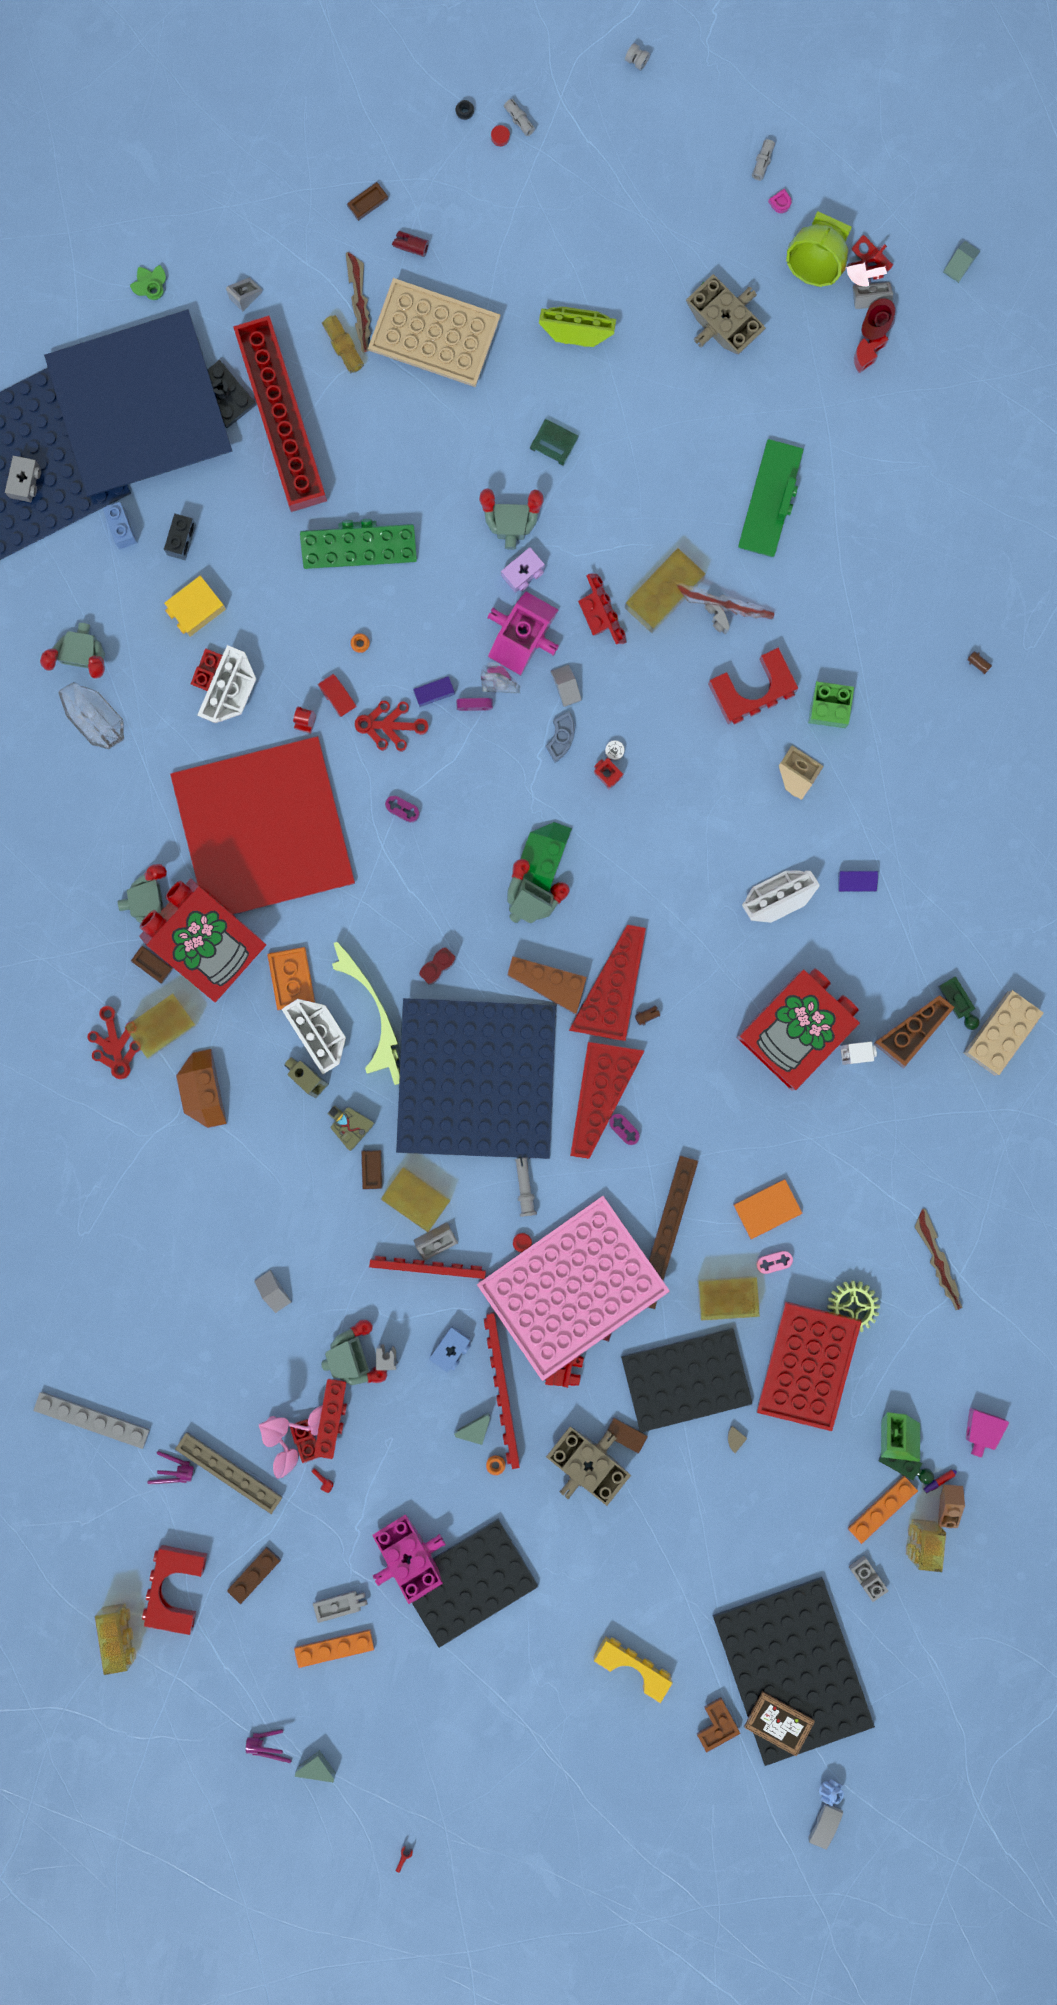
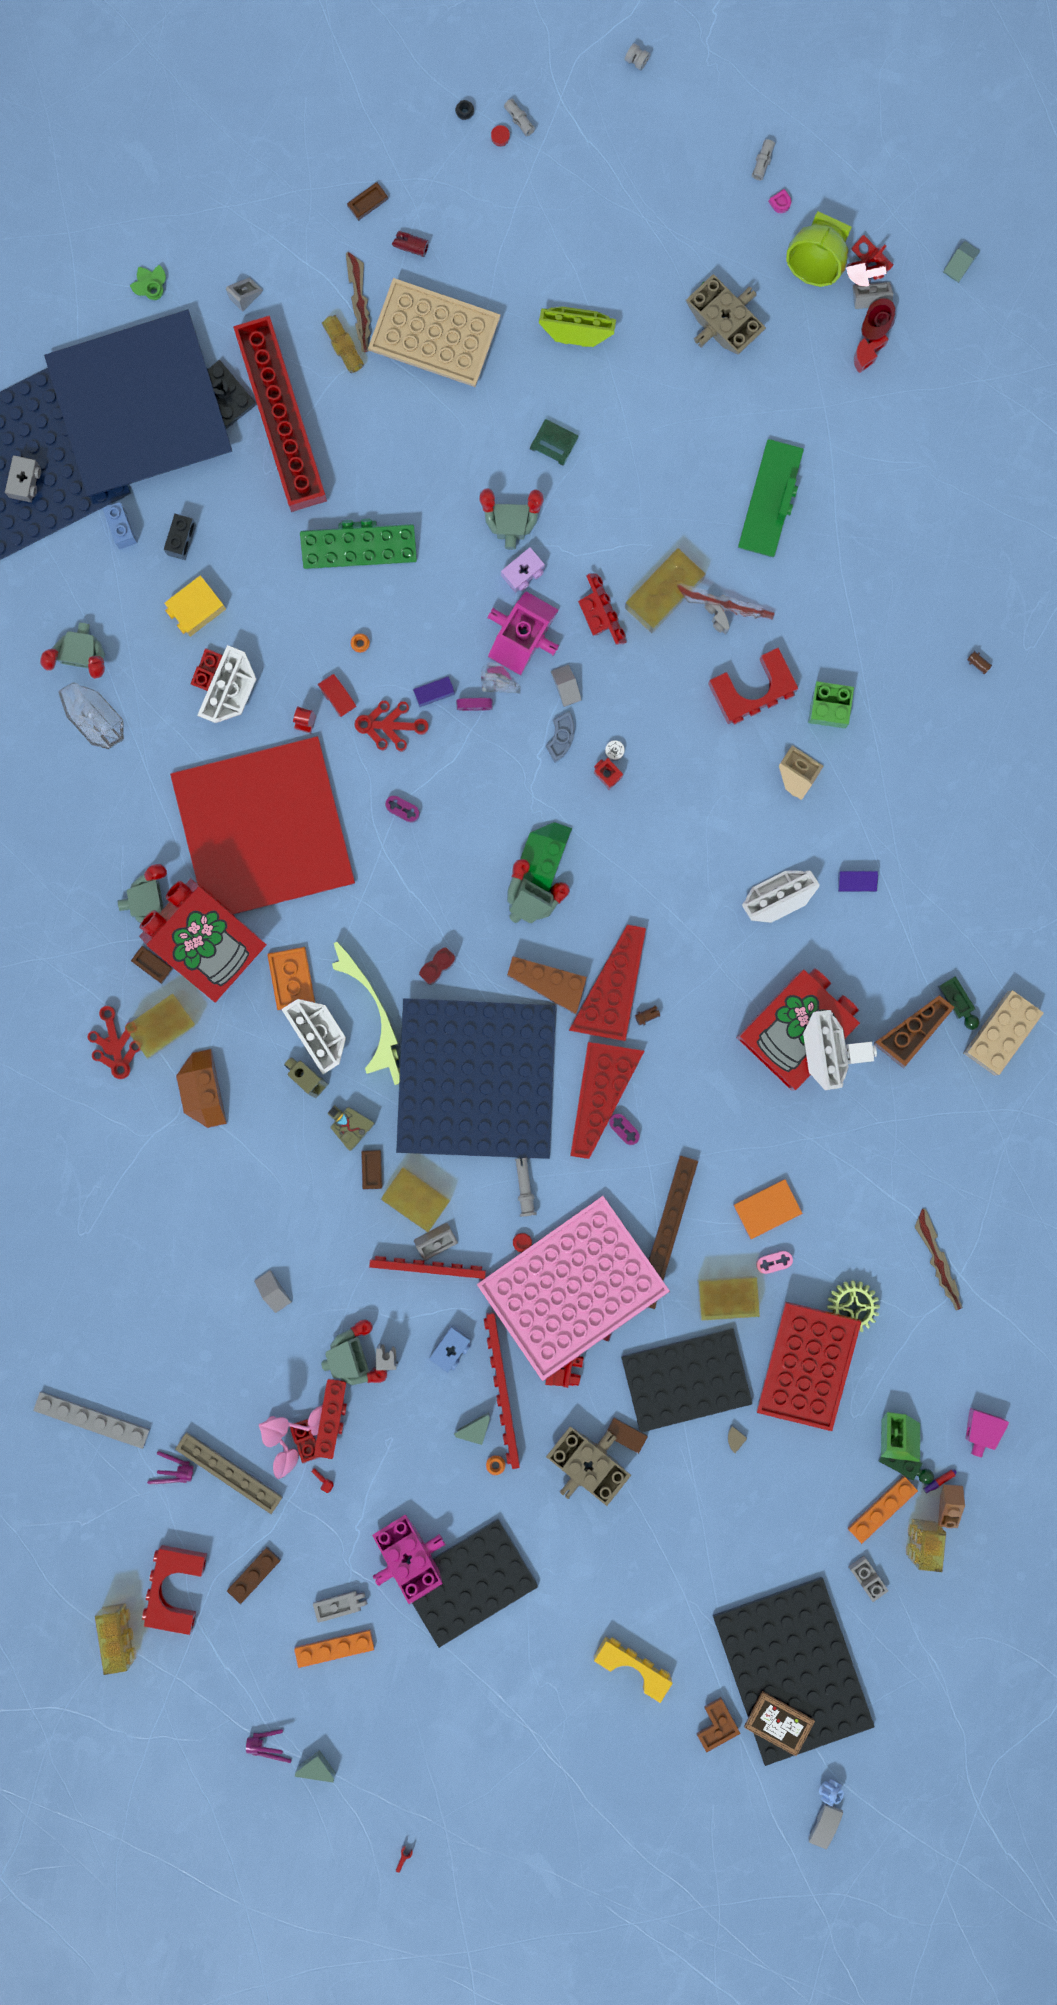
none -> white wedge [803,1010,849,1090]

